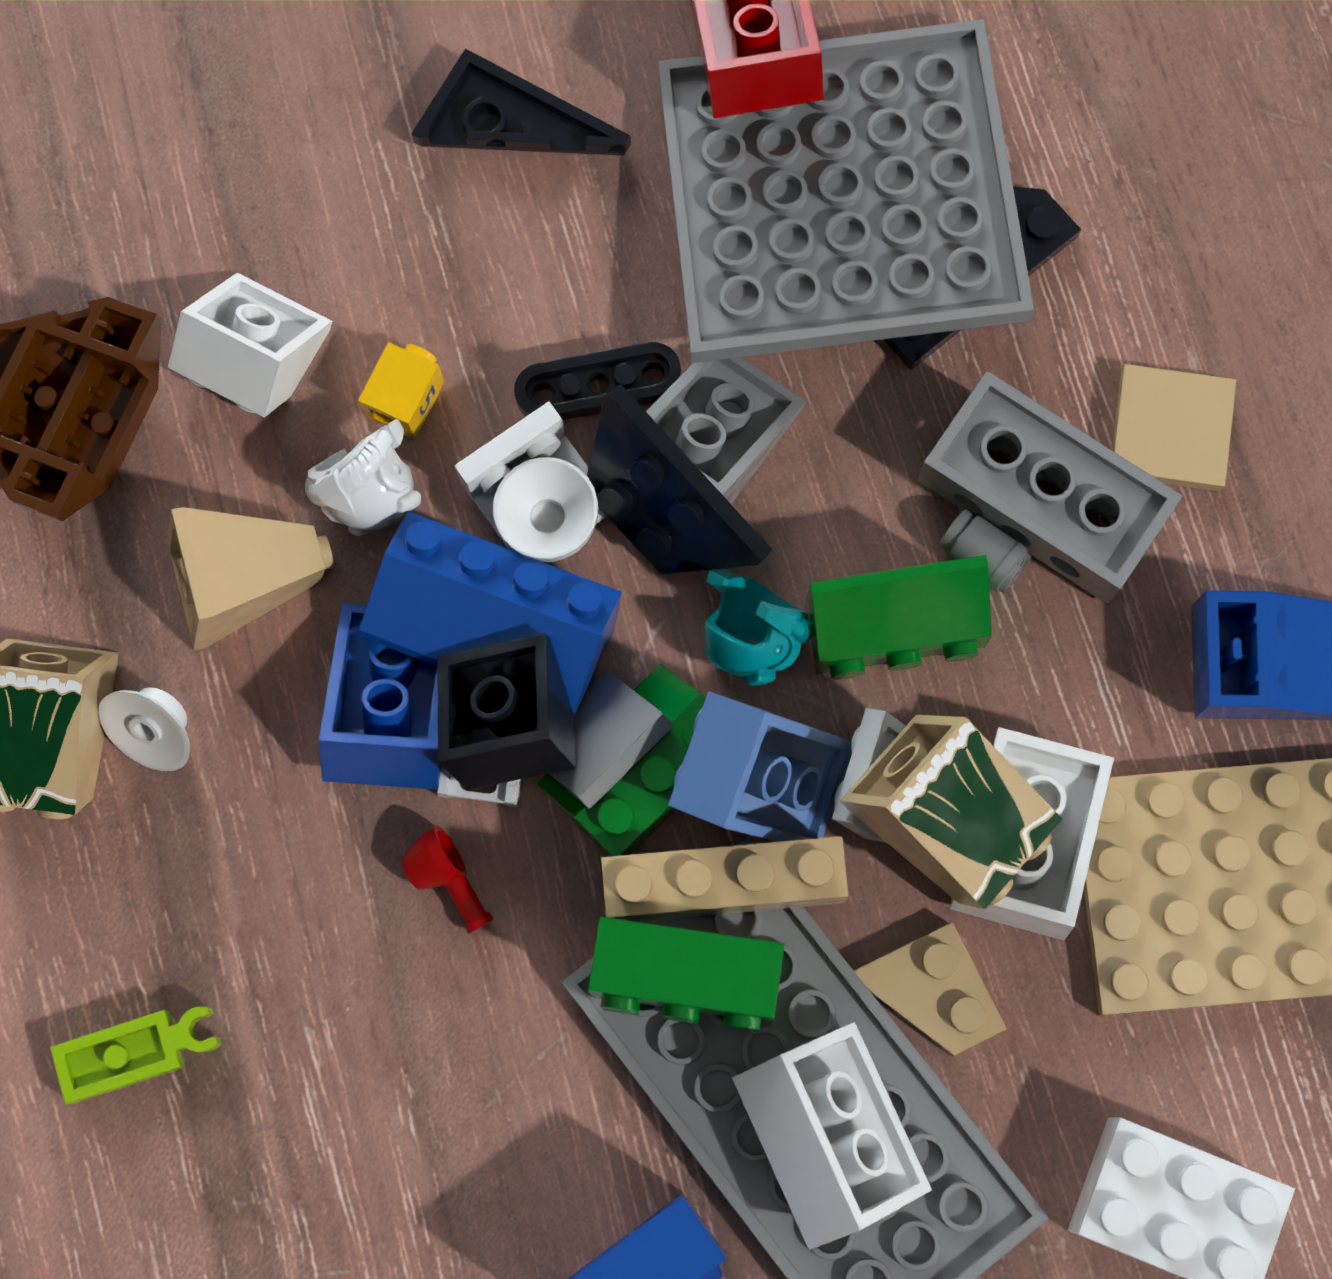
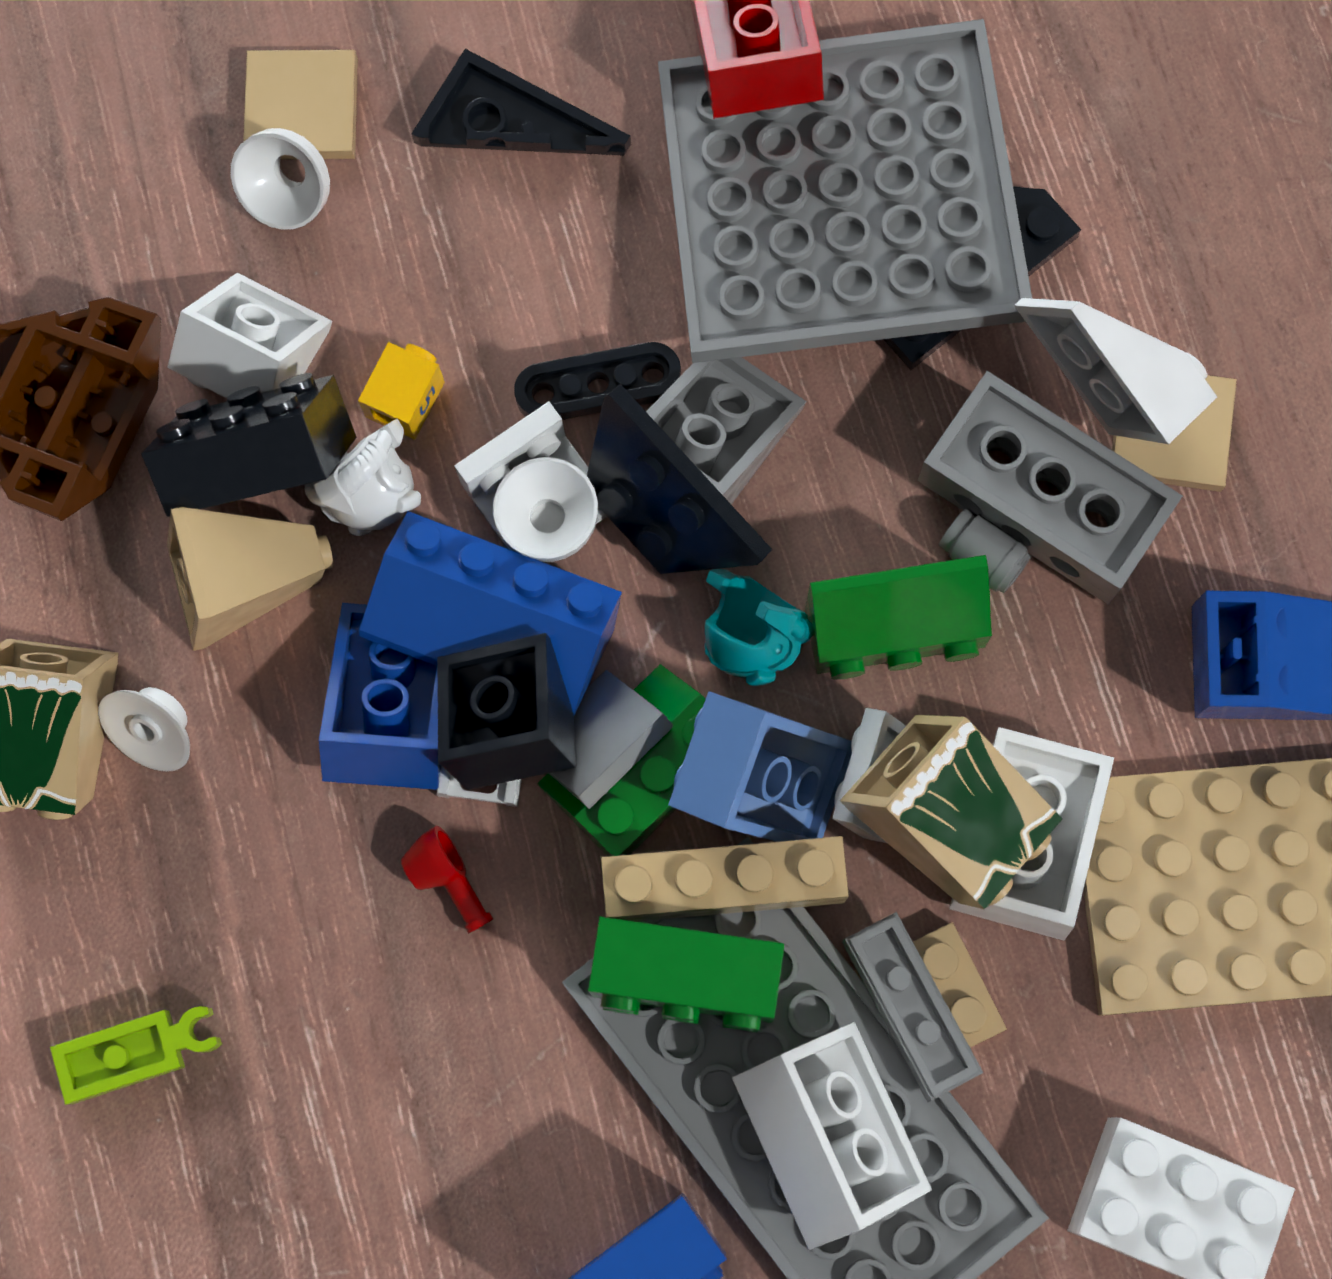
none -> black brick [141,373,357,517]
none -> white piece [231,128,330,230]
none -> tan tile [244,50,358,159]
none -> light grey tile [842,912,983,1103]
none -> white slope [1014,298,1217,444]

